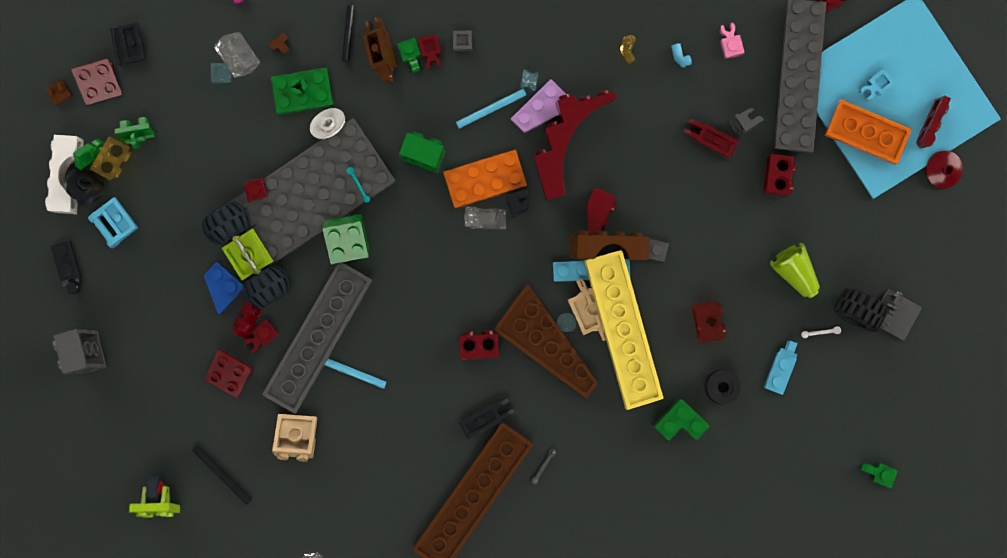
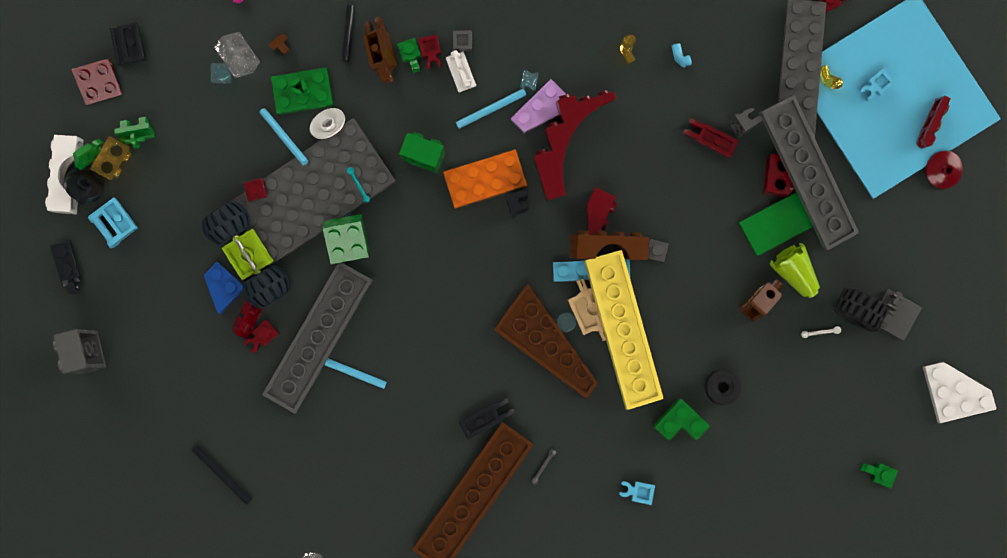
reddish brown tile [45,79,73,106] -> none
lime plate [129,473,180,518] -> none
dark red hinge [205,349,254,399] -> none
tan plate [272,414,318,462] -> none
dark red brick [459,331,499,360] -> none
clear brick [464,207,506,230] -> none
clear red brick [692,301,727,343] -> none
bright pink plate [720,23,745,59] -> none
medium azure hinge [764,341,798,395] -> none
orange plate [824,100,912,165] -> none
none -> medium azure bar [259,108,308,166]
none -> white hinge [446,51,476,92]
none -> medium azure plate [619,481,655,505]
none -> green tile [738,192,813,257]
none -> reddish brown torso [739,279,783,322]
none -> dark grey plate [759,95,859,251]
none -> clear yellow arm [820,65,843,89]
none -> white plate [923,362,996,423]

